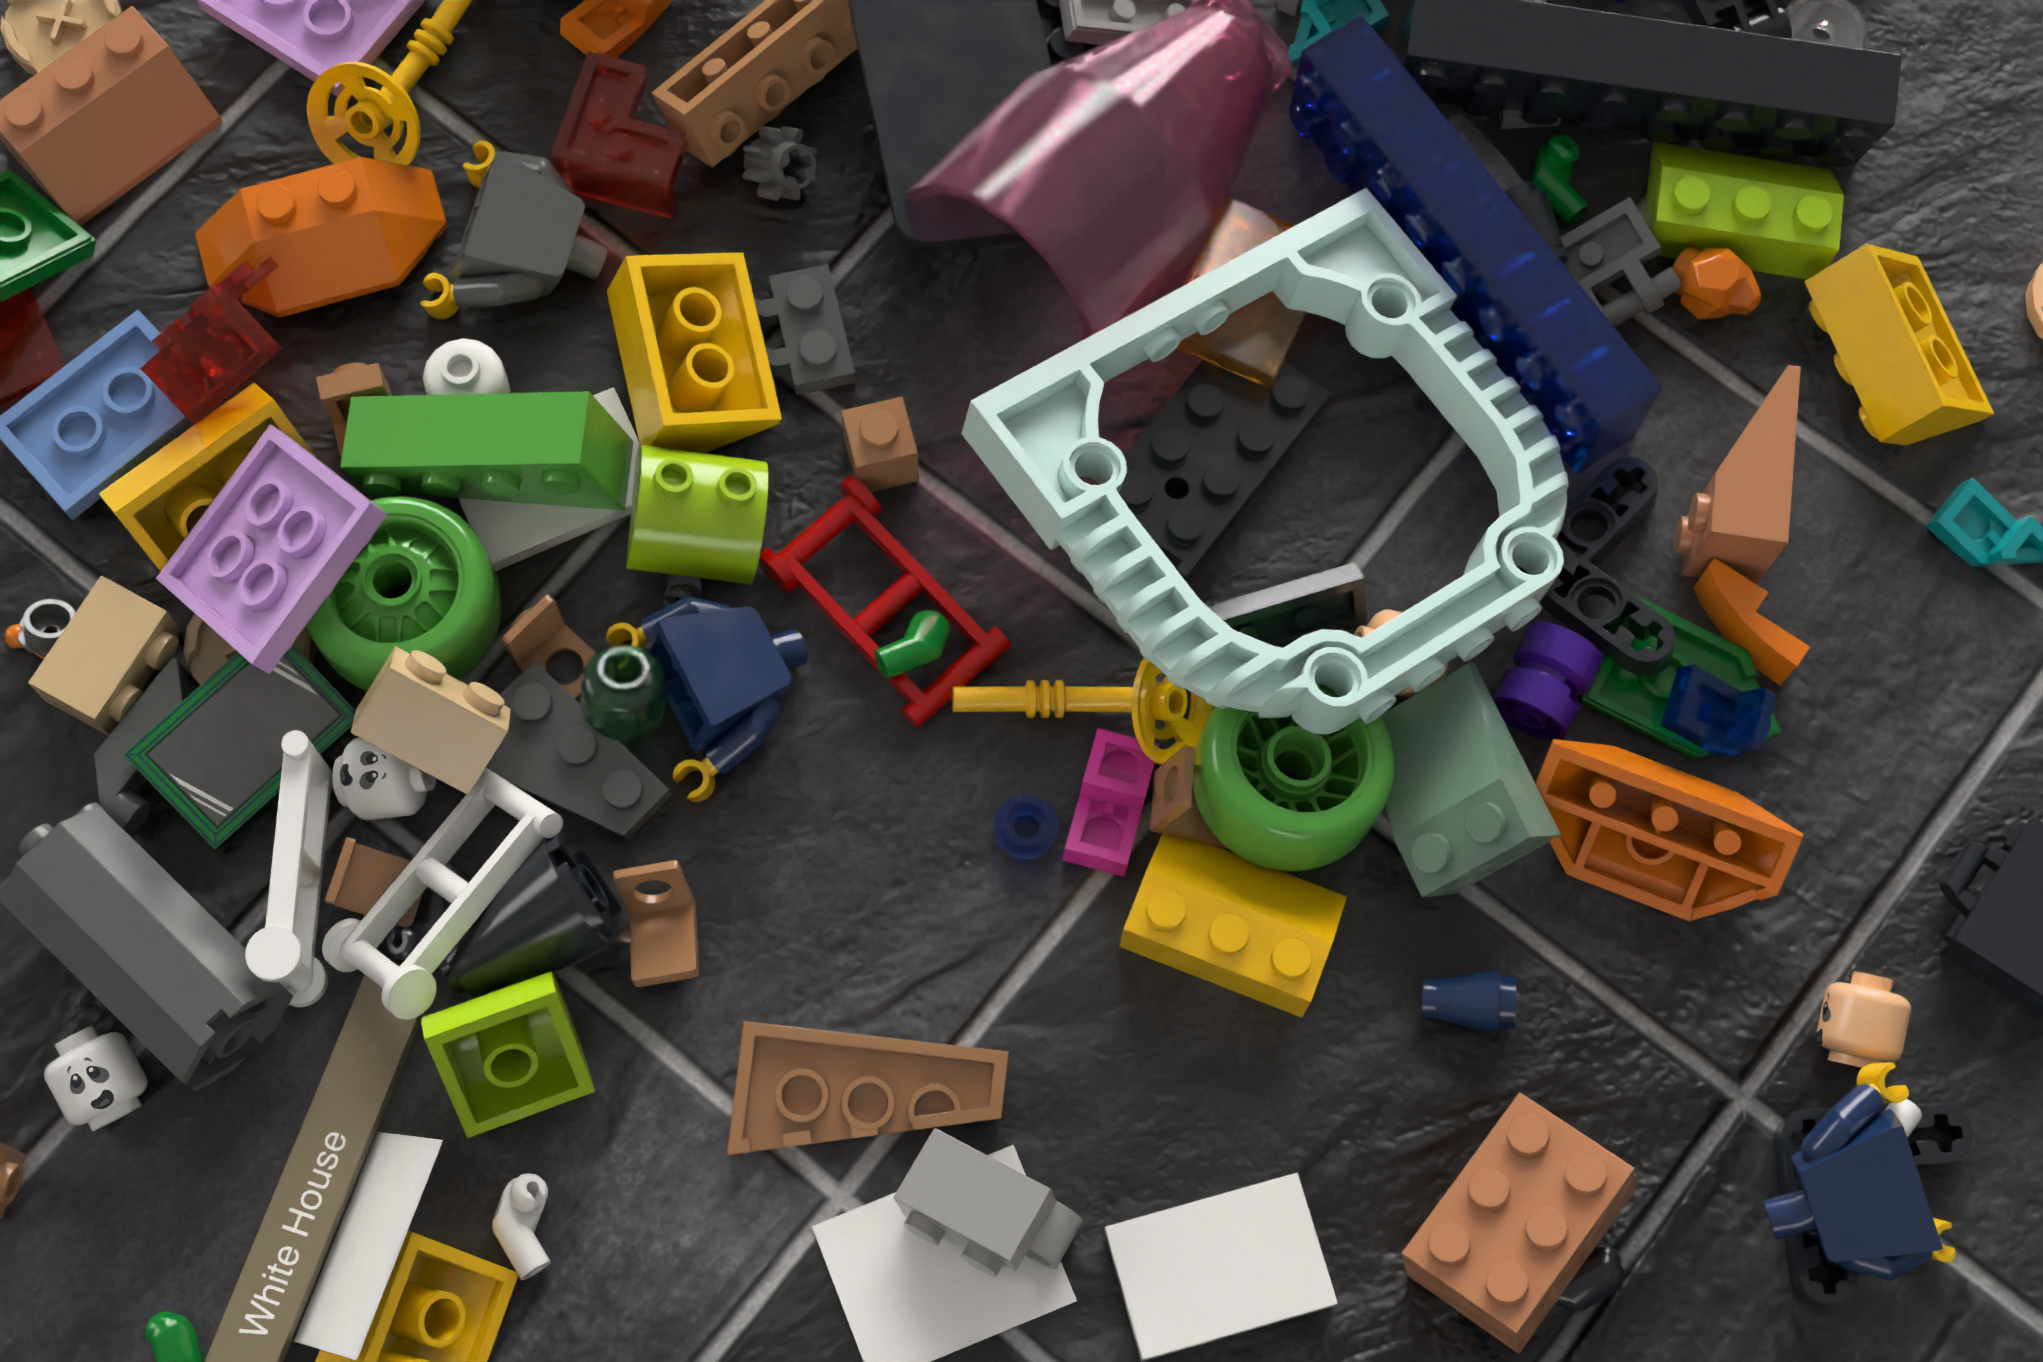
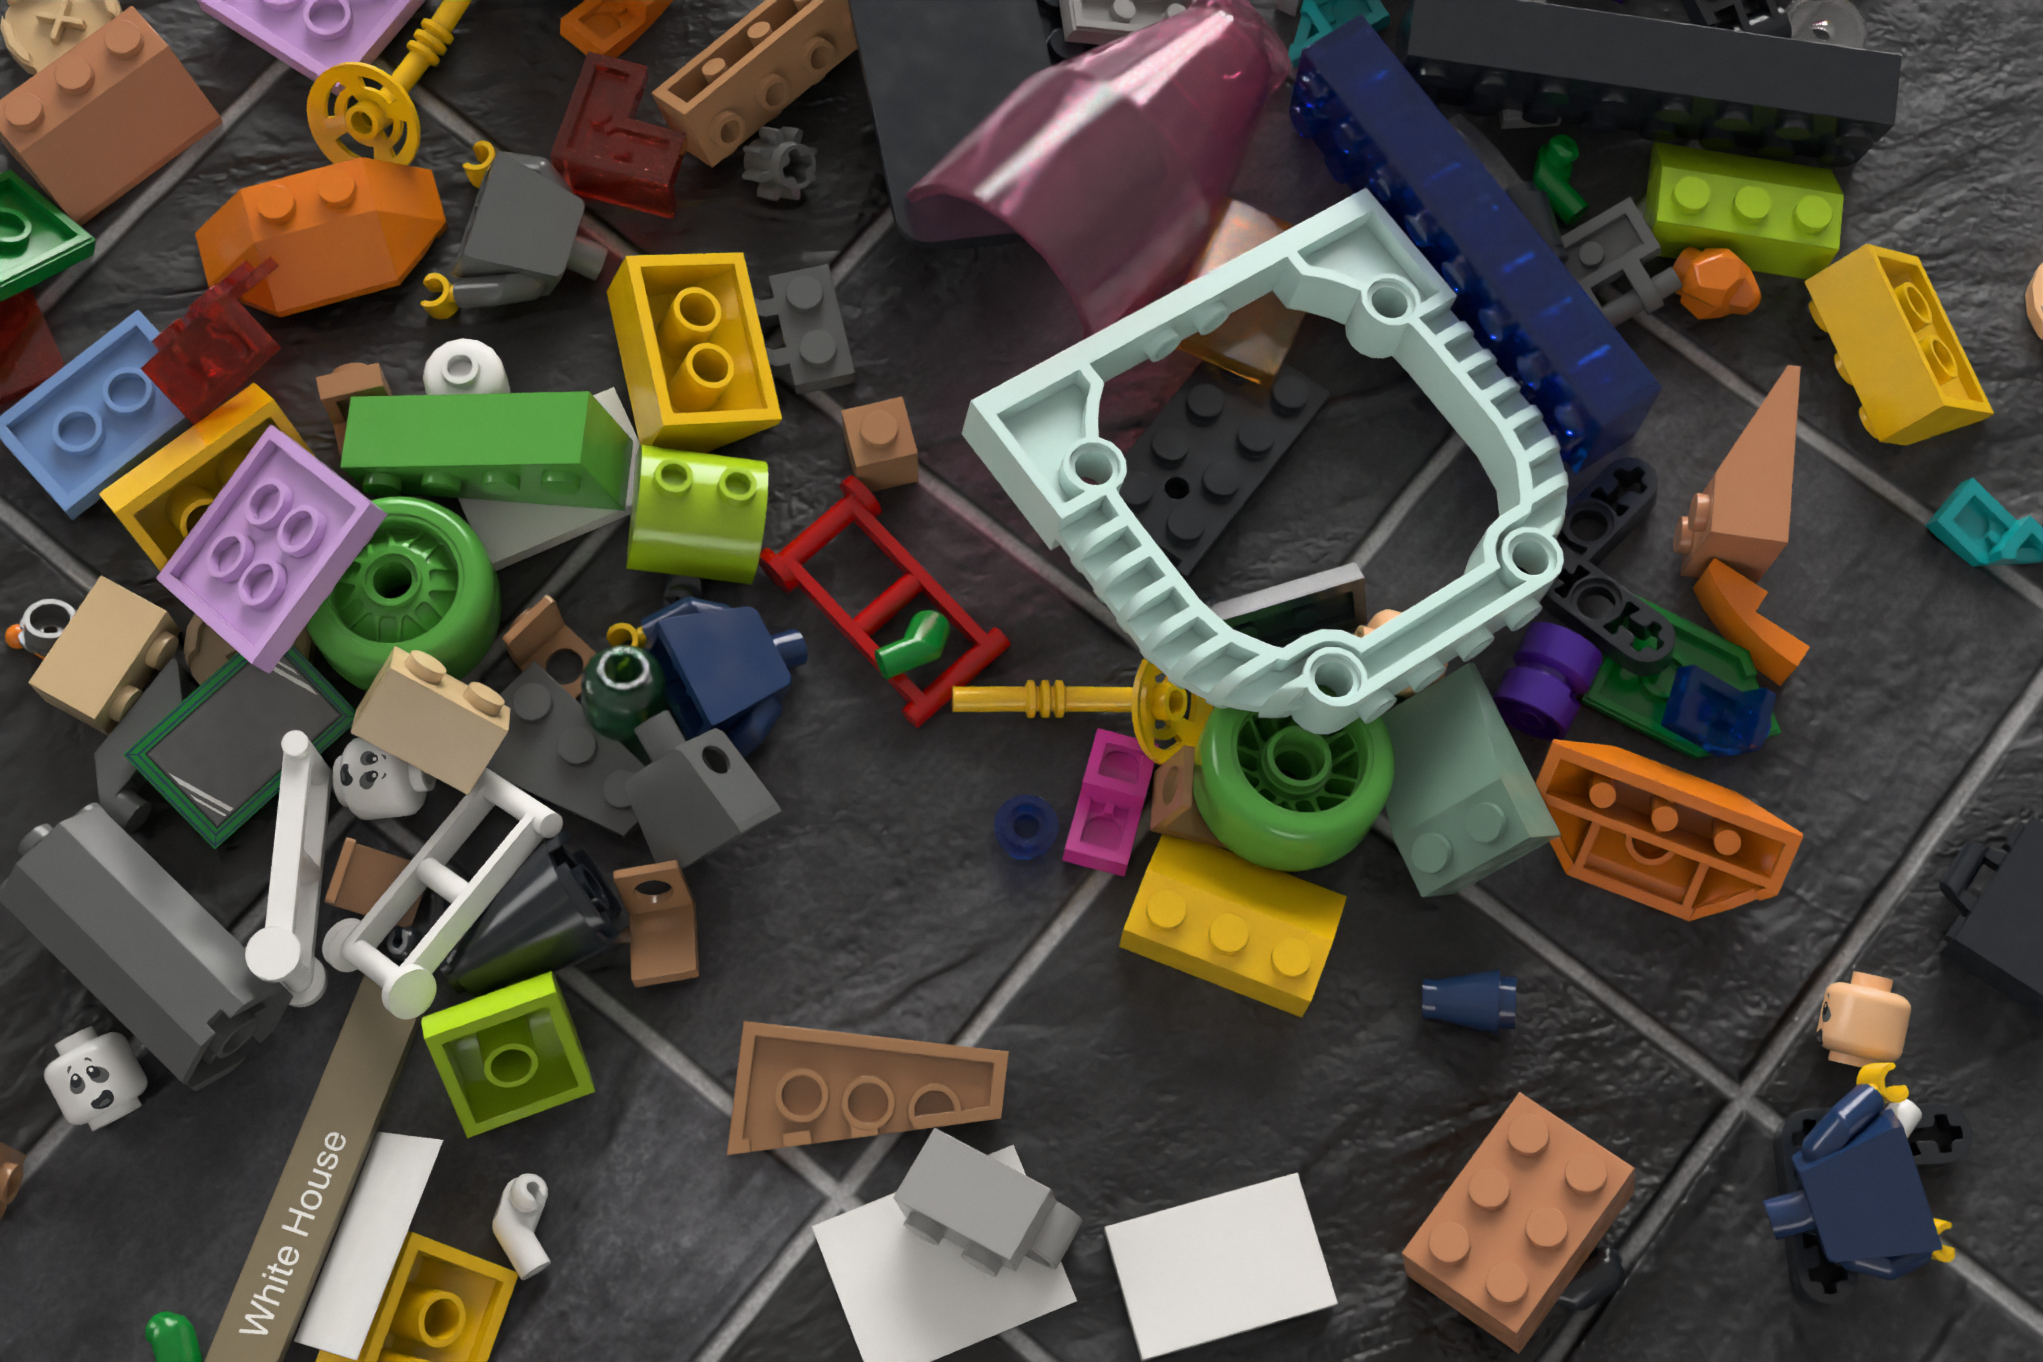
none -> dark grey torso [624,710,782,870]

